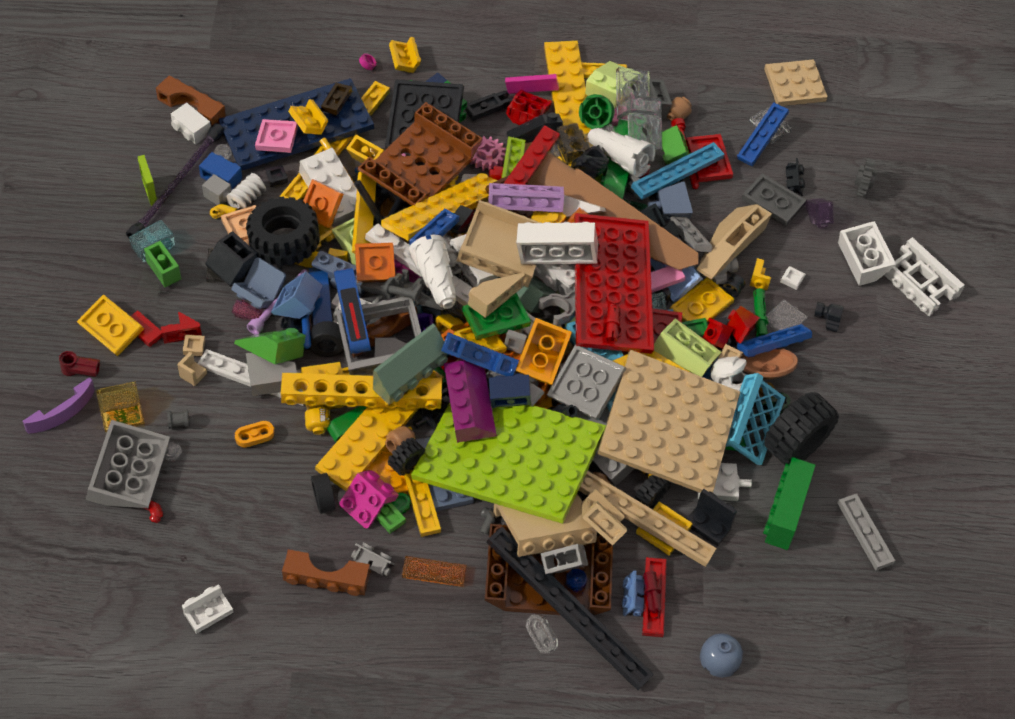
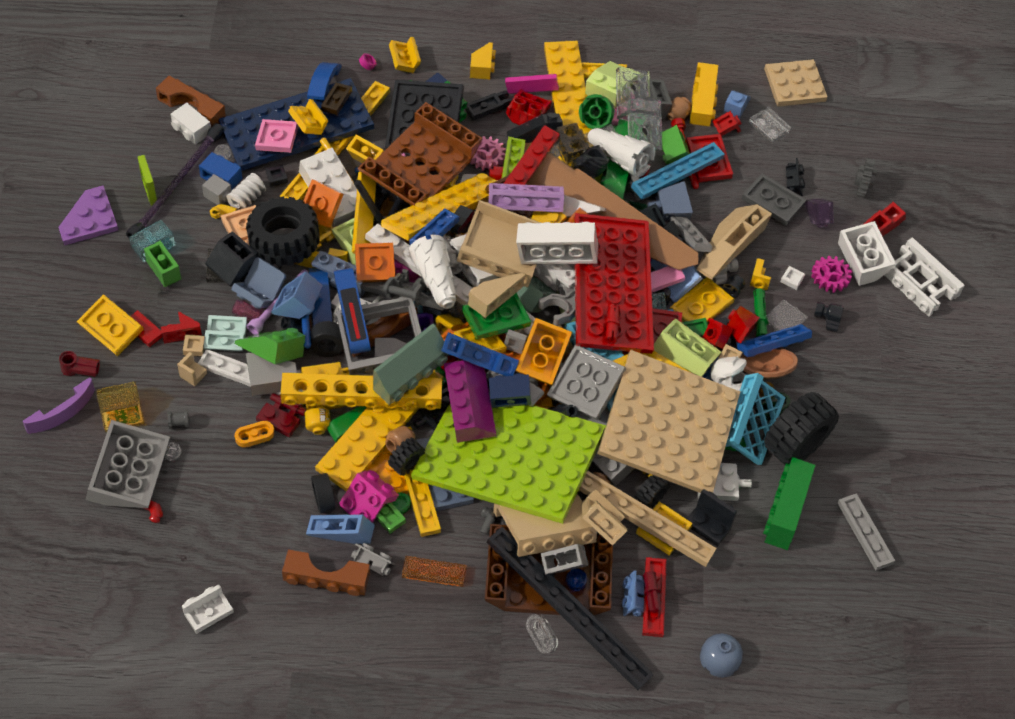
blue plate [737,102,789,167] -> none
none -> medium lavender plate [58,186,119,246]
none -> light aqua slope [204,315,247,352]
none -> dark red plate [256,393,307,438]
none -> medium blue slope [306,514,375,544]
none -> blue slope [307,62,342,100]
none -> yellow slope [470,42,496,80]
none -> yellow wedge [689,62,718,127]
none -> red bracket [712,111,741,136]
none -> medium blue slope [723,90,751,120]
none -> dark pink gear [811,256,852,293]
none -> red slope [862,202,906,237]

